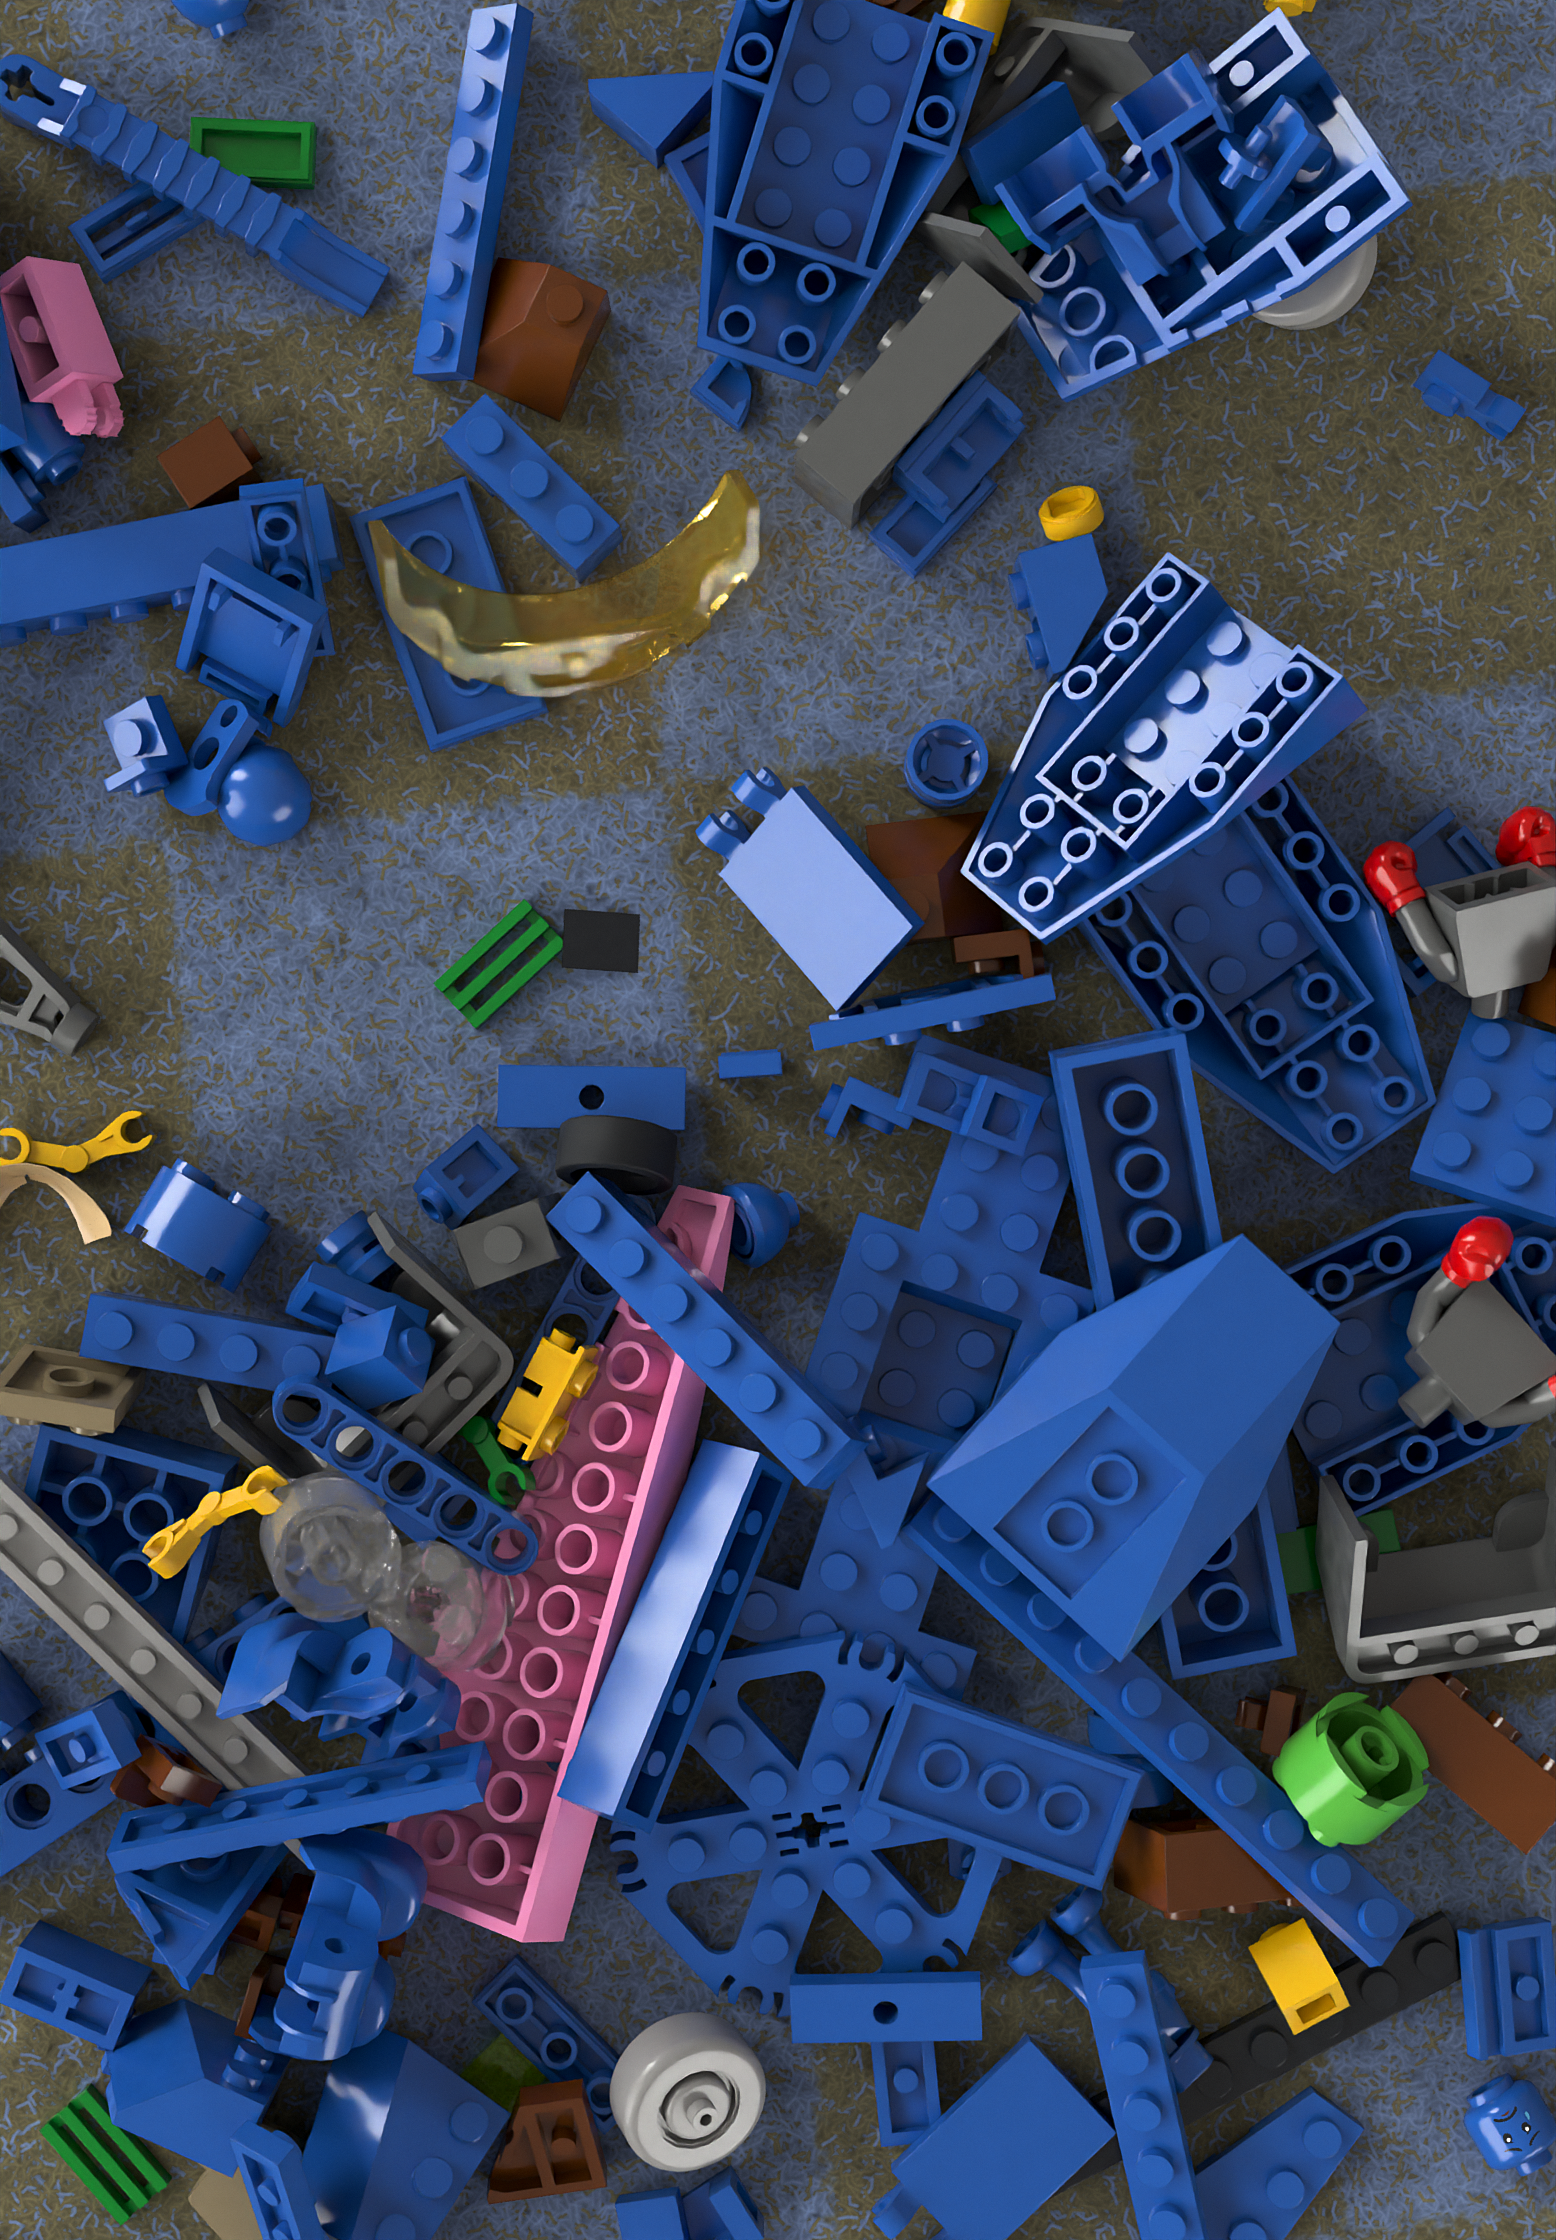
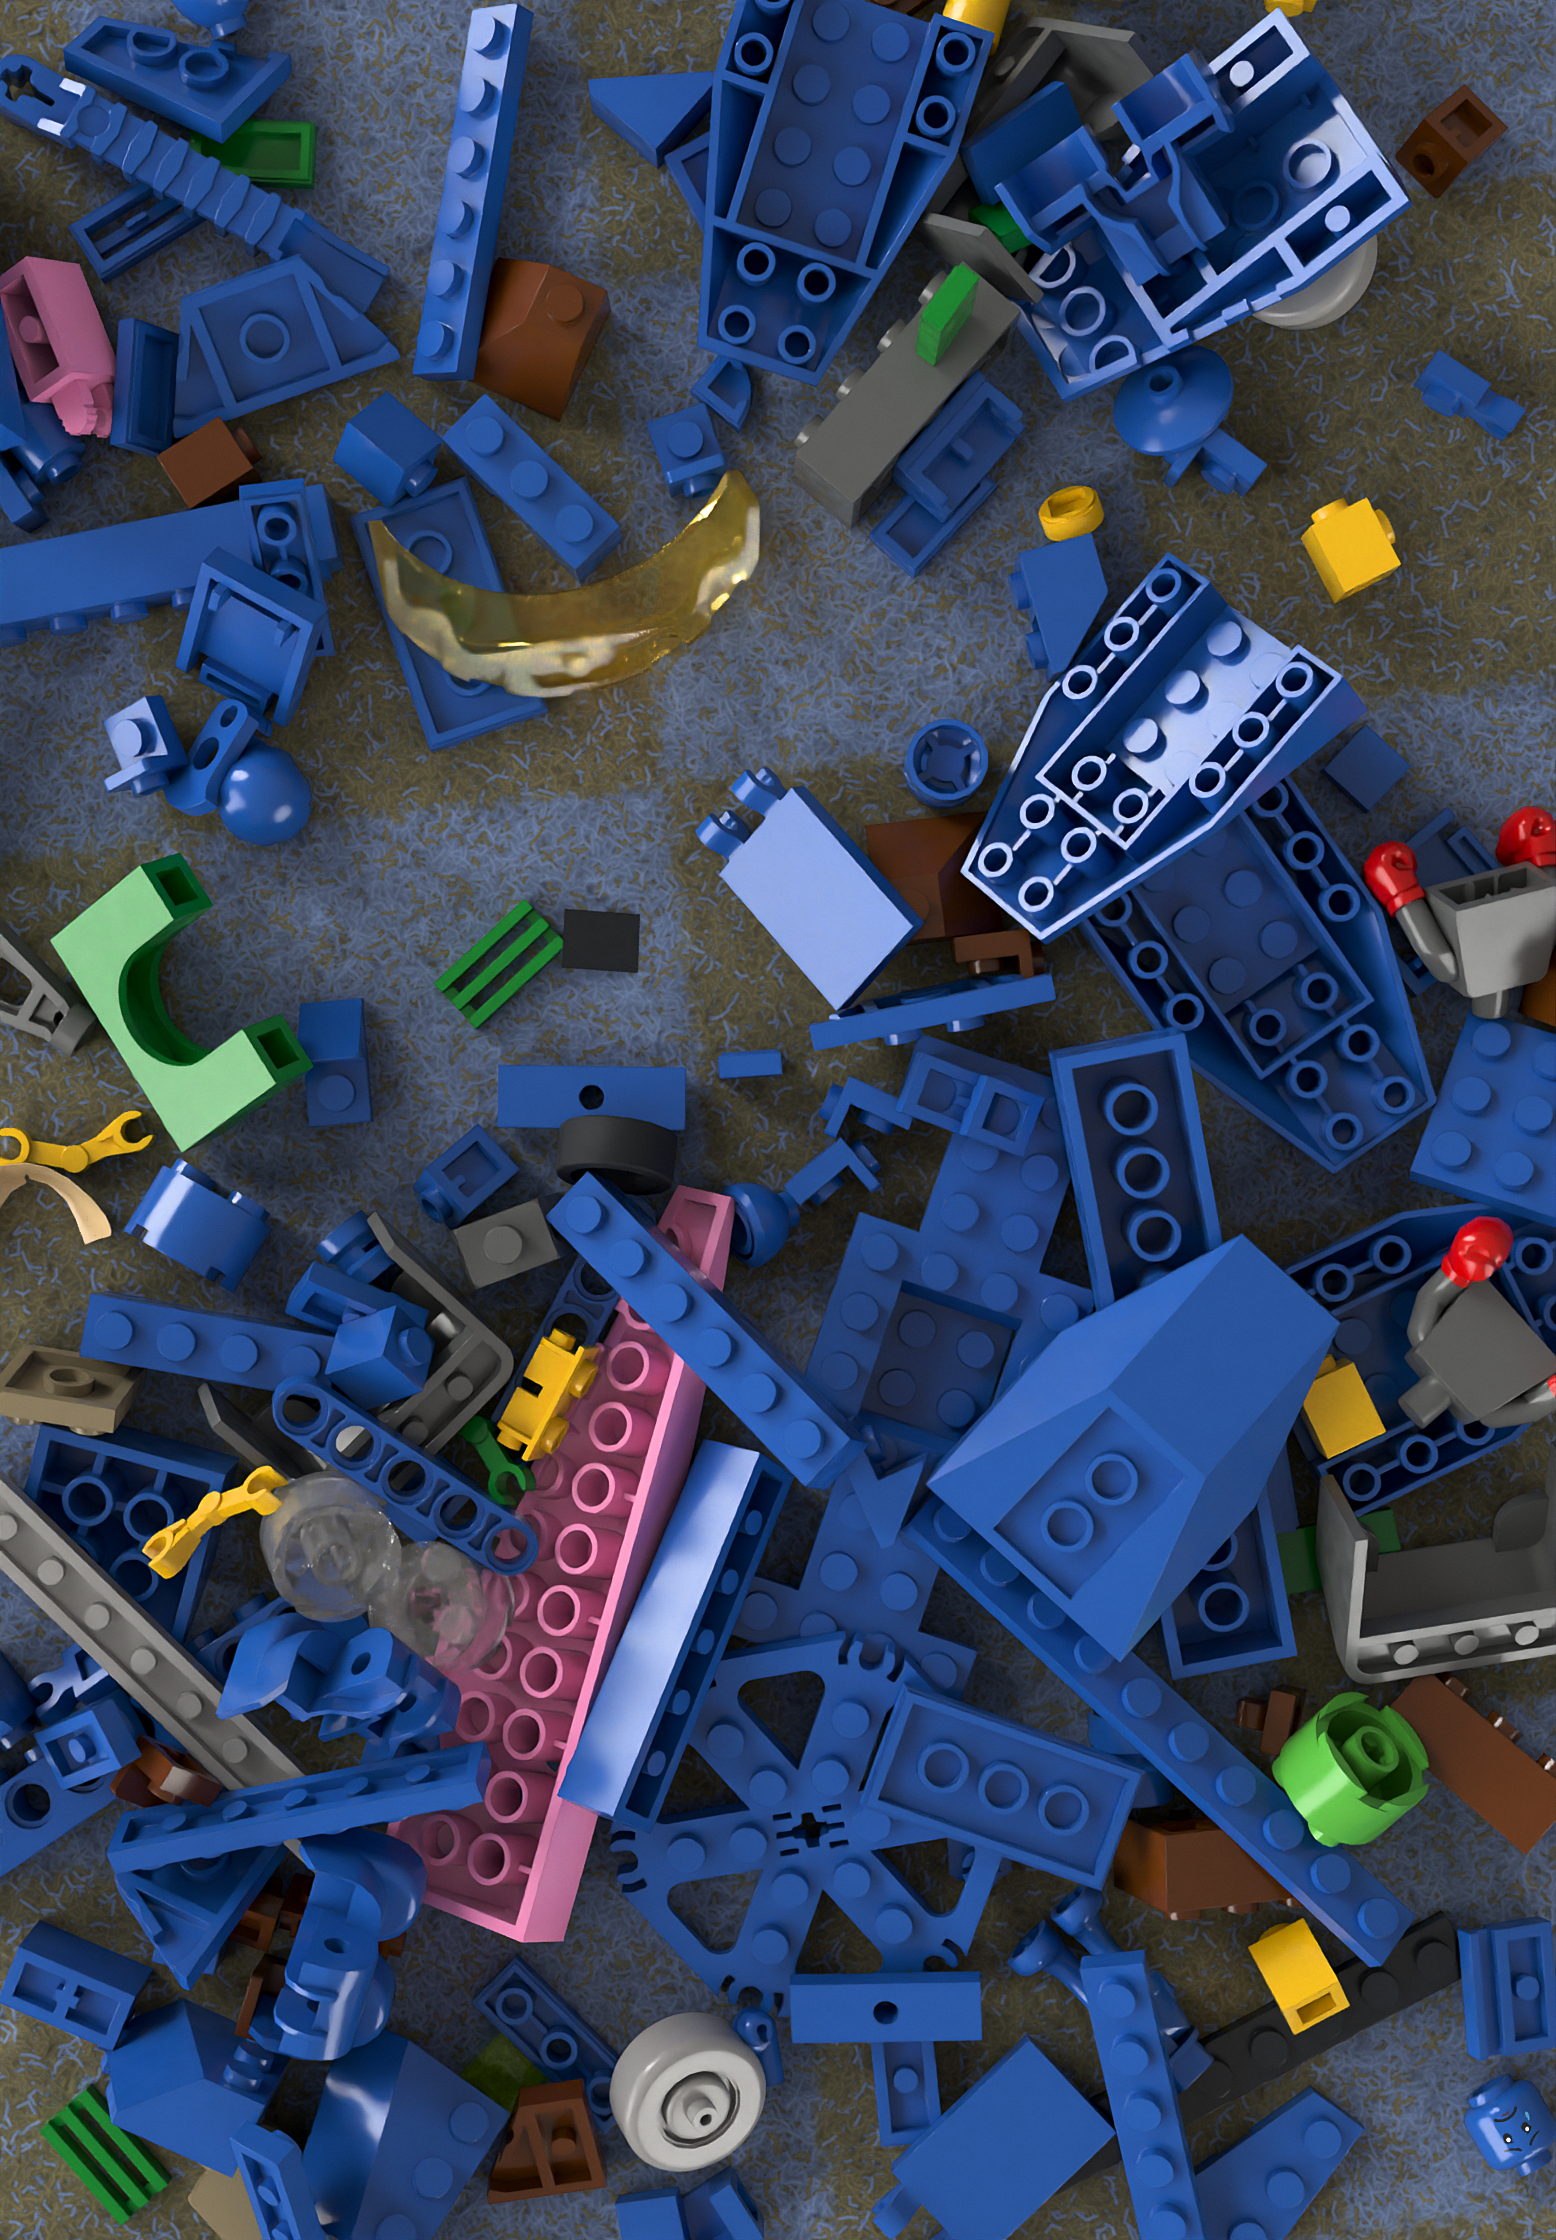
blue hips [1212,94,1333,234] -> none
none -> blue plate [27,1642,122,1726]
none -> arch [50,852,314,1153]
none -> blue wing [63,16,292,144]
none -> blue tile [110,318,179,458]
none -> blue wing [172,253,401,439]
none -> blue slope [297,998,374,1127]
none -> blue brick [333,391,443,509]
none -> blue bracket [646,402,729,500]
none -> blue arm [731,2006,785,2087]
none -> blue bracket [783,1137,882,1206]
none -> green tile [915,264,980,366]
none -> blue dish [1113,345,1234,456]
none -> blue bracket [1162,427,1267,497]
none -> yellow brick [1299,1354,1386,1459]
none -> yellow brick [1301,497,1401,604]
none -> blue tile [1320,724,1411,814]
none -> reddish brown bracket [1395,84,1508,198]

